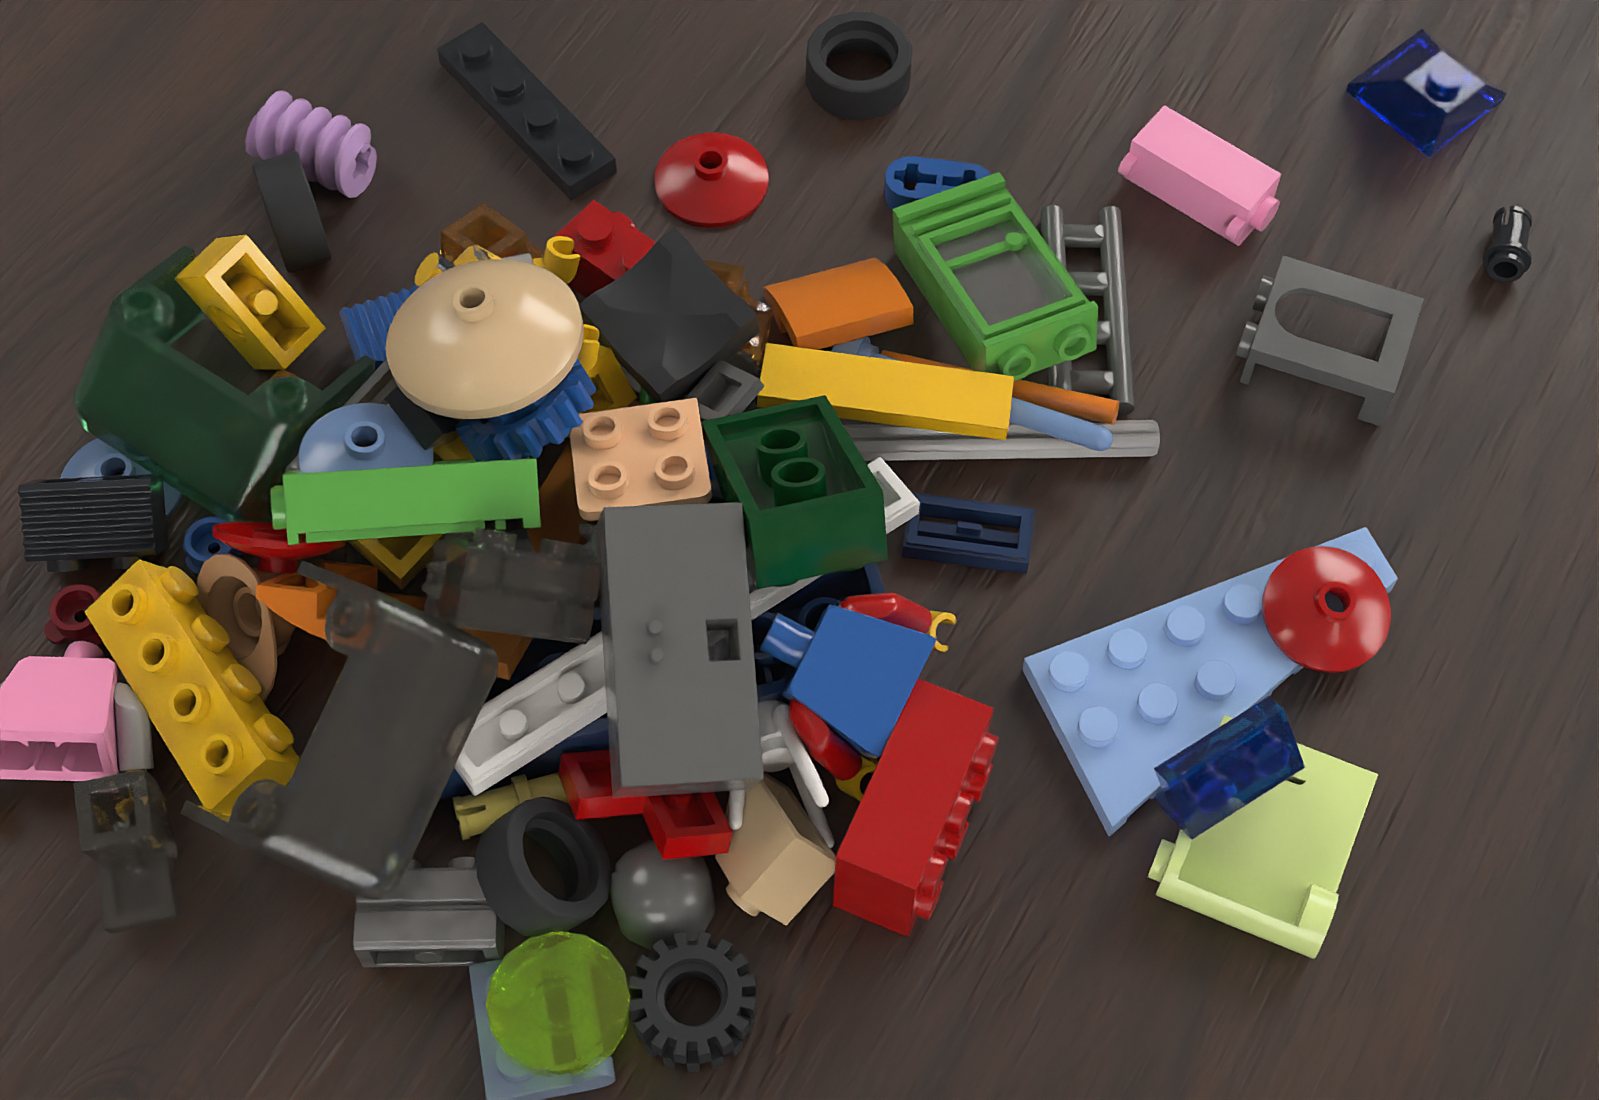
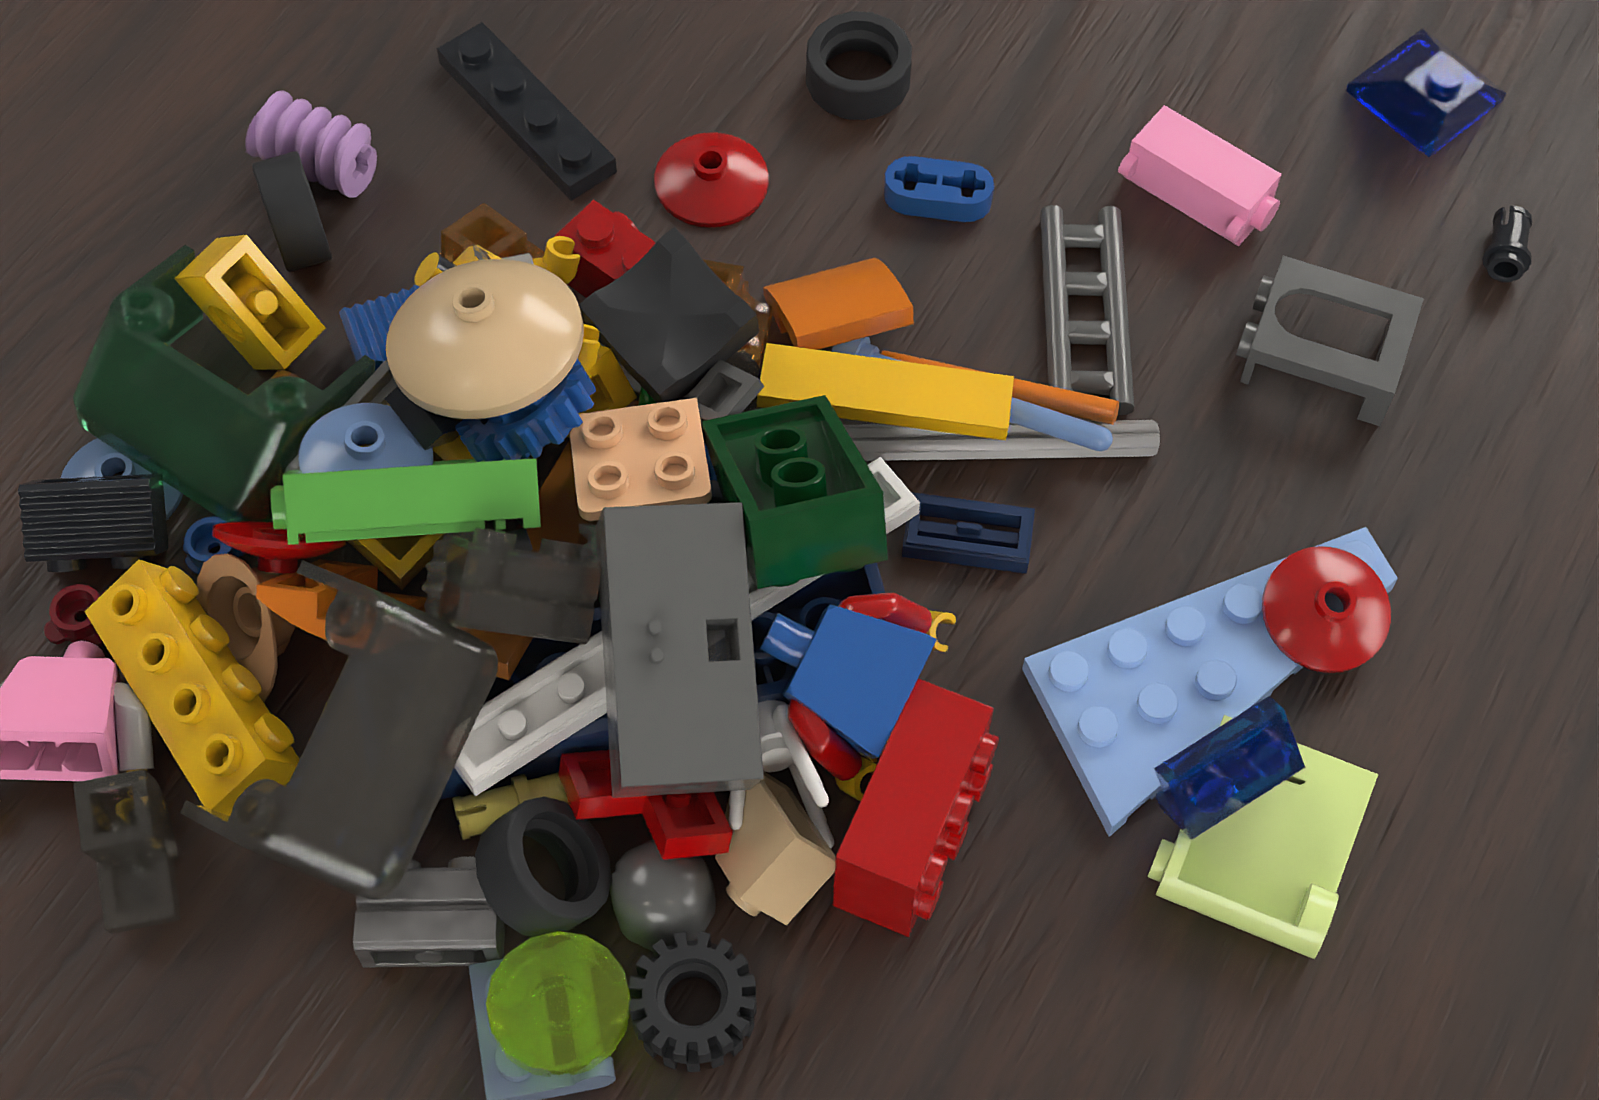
bright green door [892,172,1098,381] -> none

